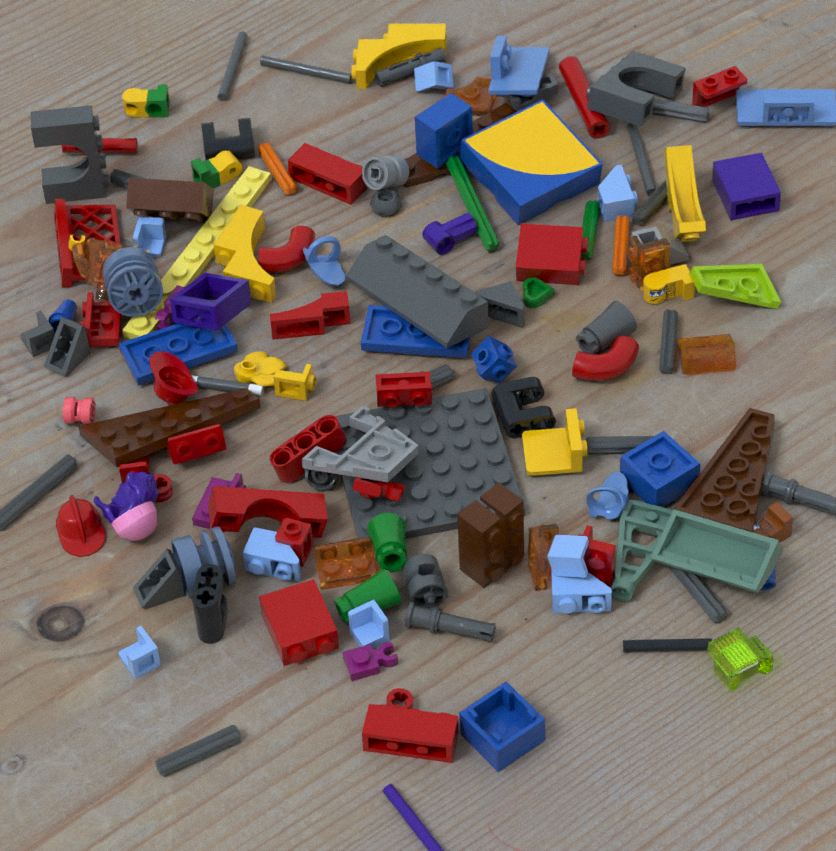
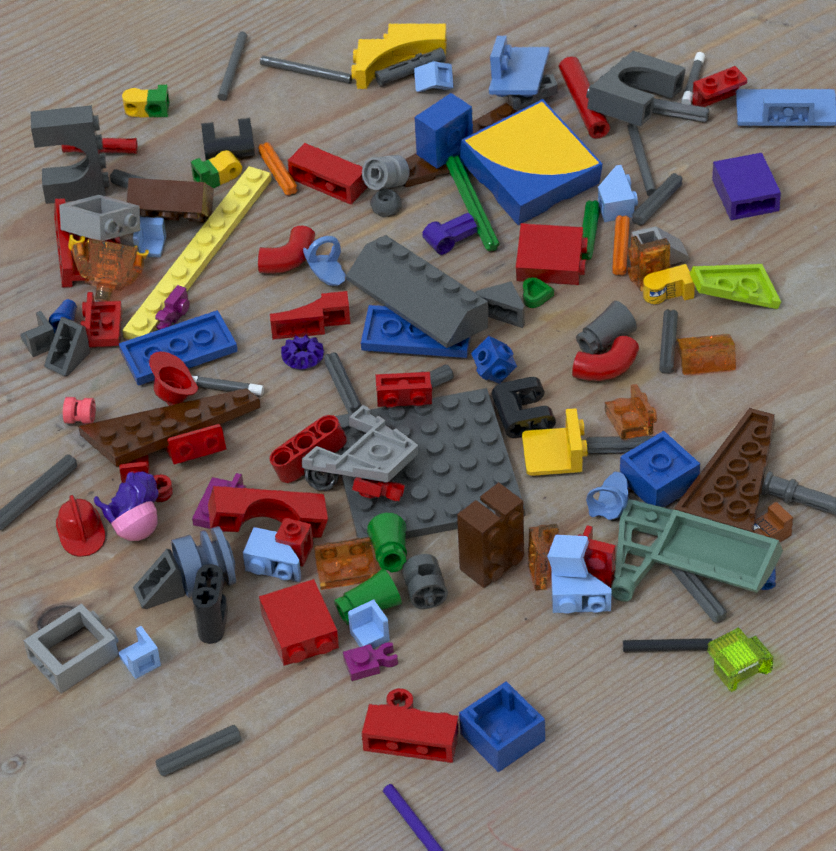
sand blue wheel [102,247,163,317] -> none
dark purple window [170,273,252,331] -> none
yellow arch [213,205,276,303] -> none
yellow plate [234,351,286,386] -> none
yellow bracket [273,364,317,401] -> none
dark grey pin [405,601,496,642] -> none
clear orange tile [444,77,496,117] -> none
yellow arch [663,145,706,243] -> none
none -> light grey window [23,603,119,693]
none -> light grey window [59,195,140,241]
none -> dark purple gear [281,334,324,369]
none -> dark grey axle [324,352,362,414]
none -> clear orange bracket [605,384,657,440]
none -> bar [681,52,705,105]

